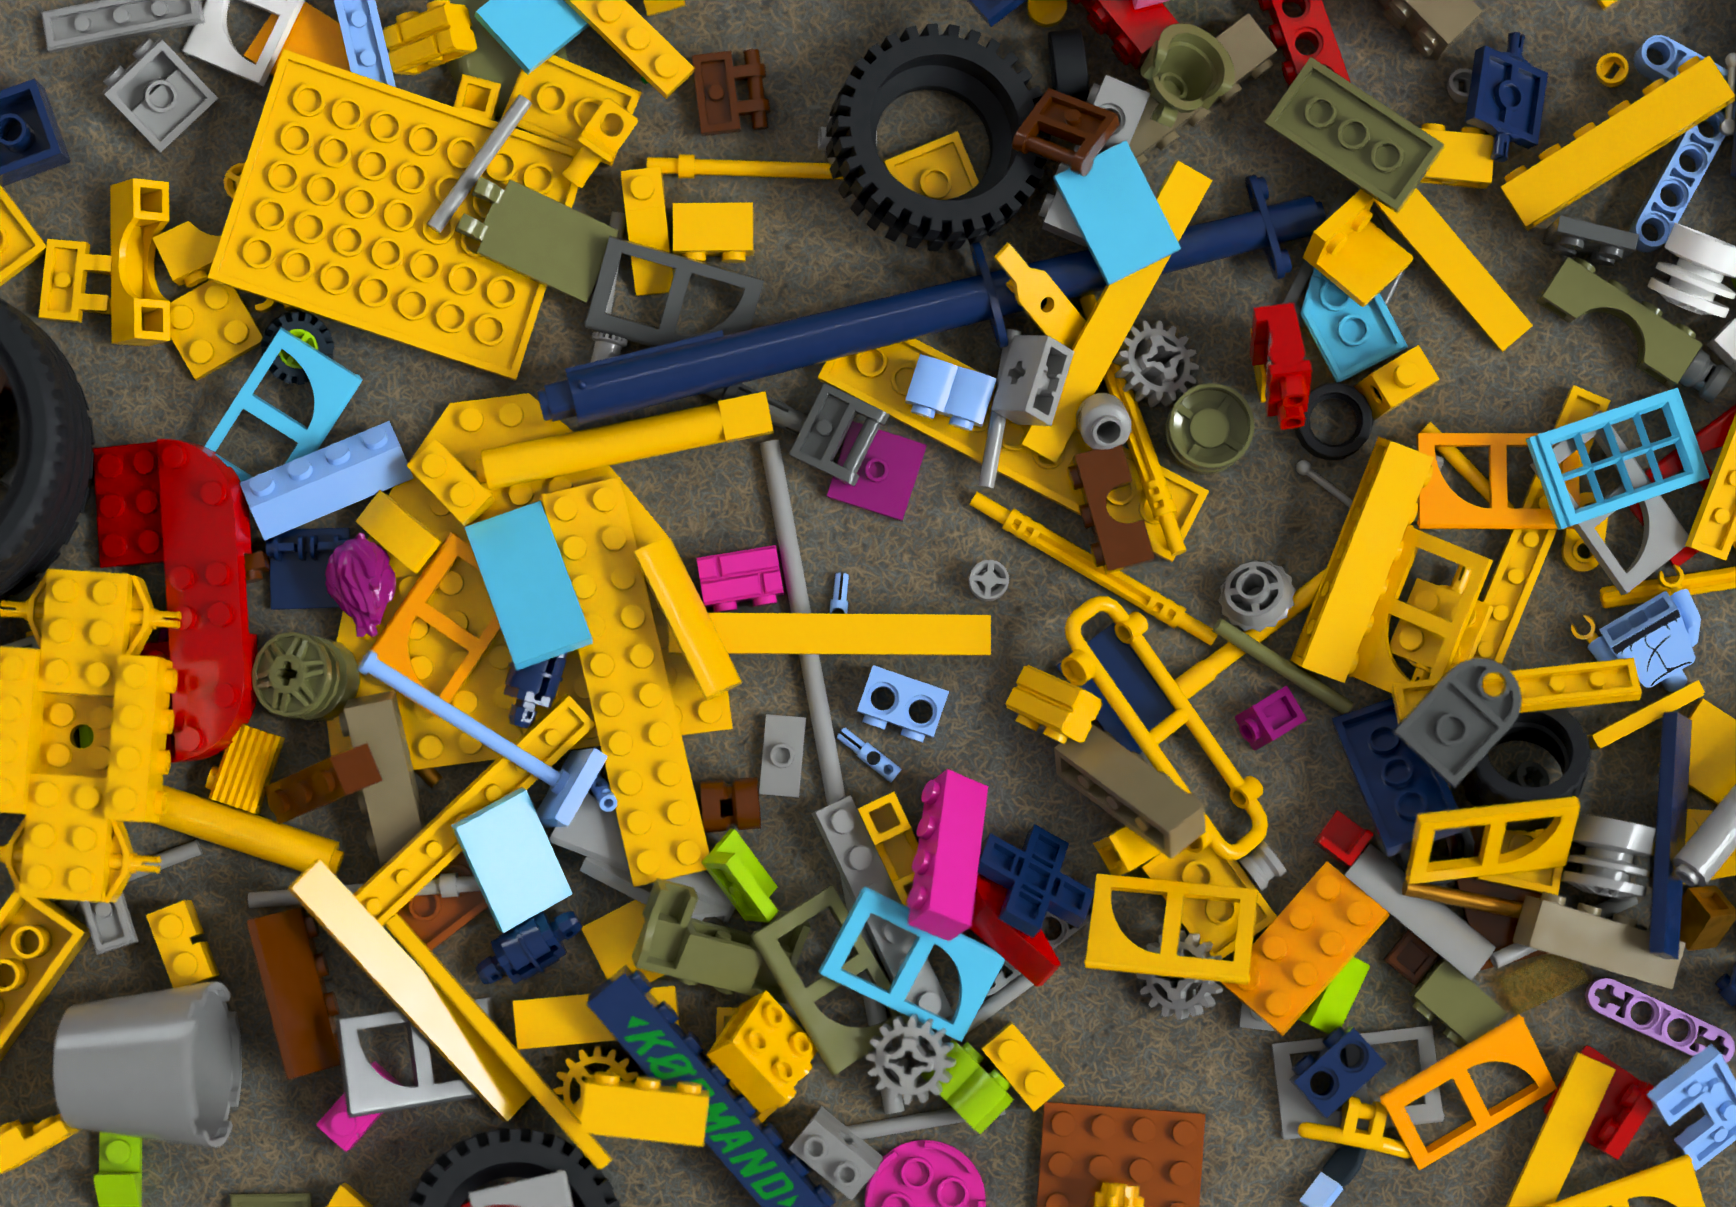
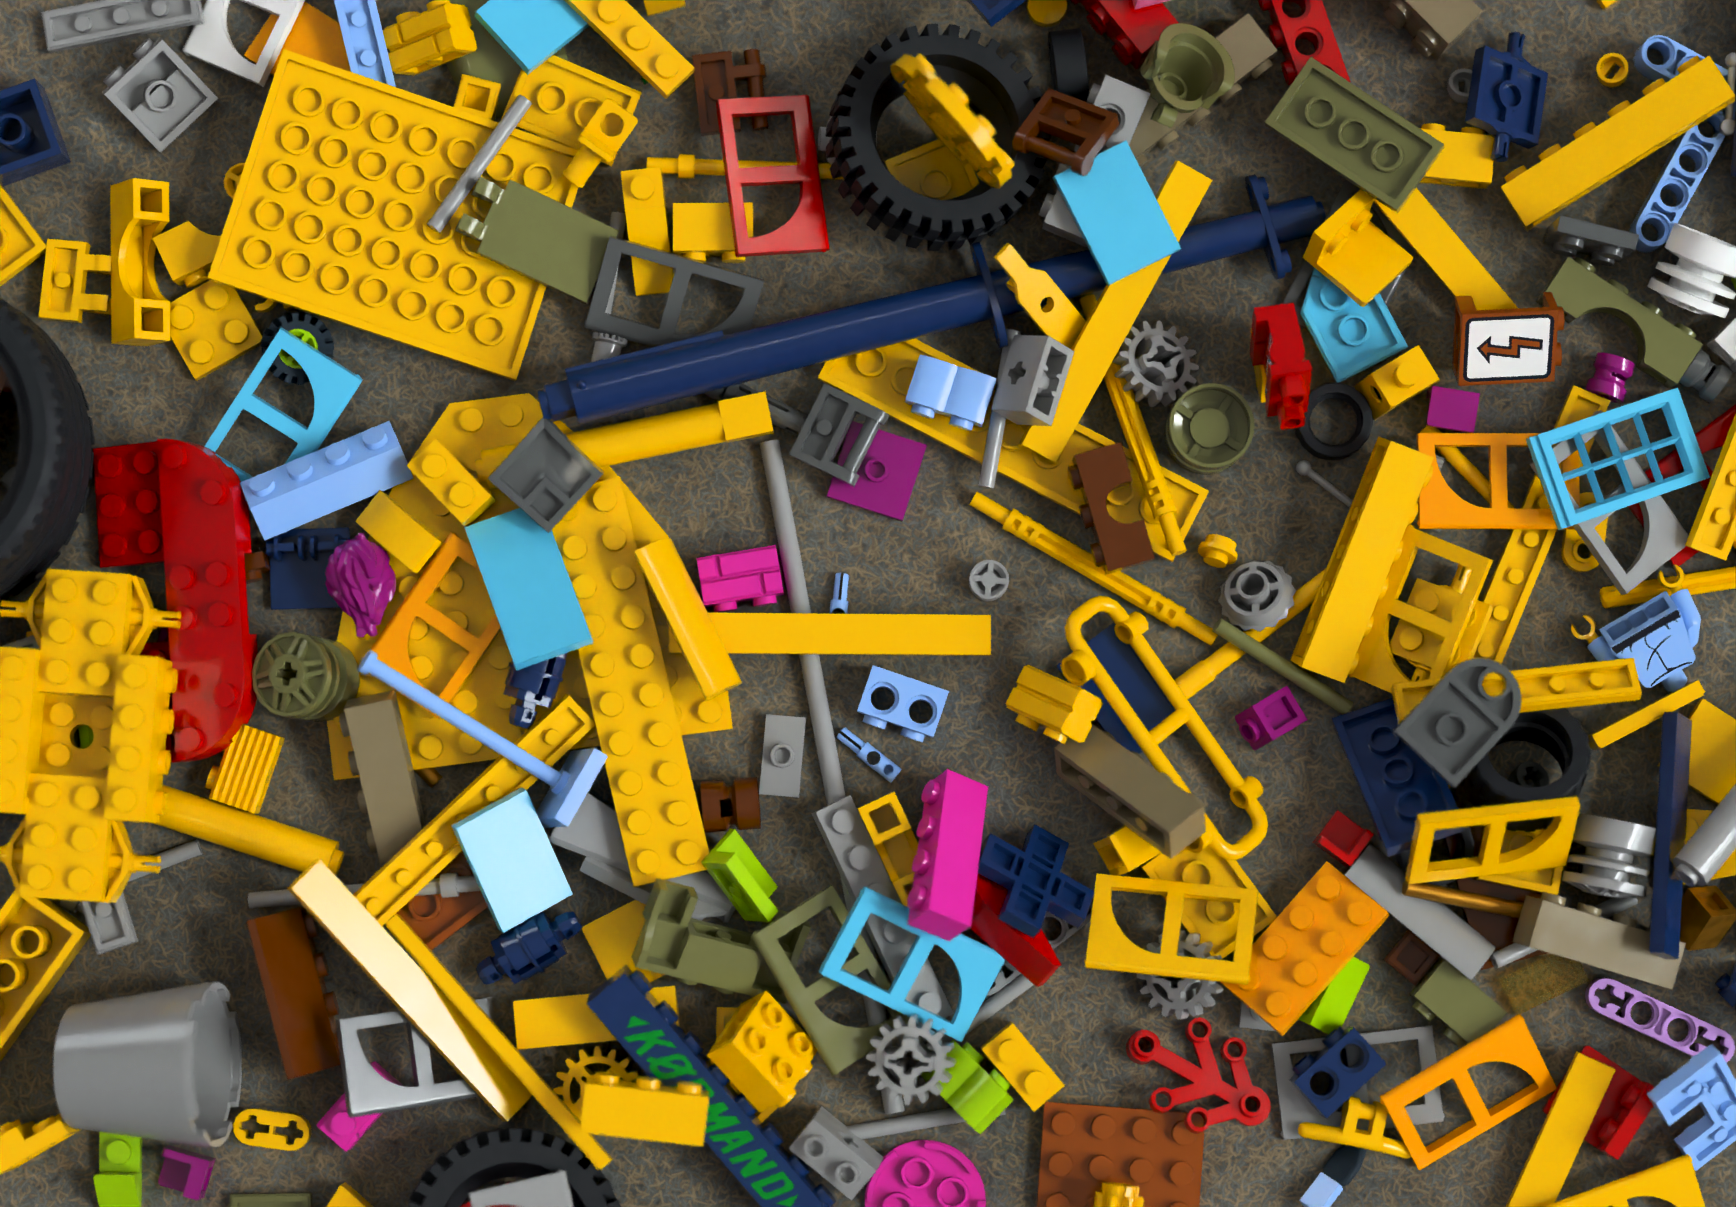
yellow piece [146,900,220,988] -> none
reddish brown arch [263,743,383,824] -> none
light blue pin [590,772,617,812] -> none
light grey head [1076,393,1132,450] -> none
light grey wheel [1237,840,1287,891] -> none
none -> magenta panel [158,1145,216,1201]
none -> yellow beam [233,1108,312,1151]
none -> dark grey plate [488,417,604,533]
none -> window [716,95,830,257]
none -> yellow plate [891,54,1015,189]
none -> red plant [1126,1017,1271,1134]
none -> yellow plate [1198,534,1238,568]
none -> magenta panel [1426,386,1480,433]
none -> panel [1452,292,1564,386]
none -> magenta wheel [1585,352,1635,404]

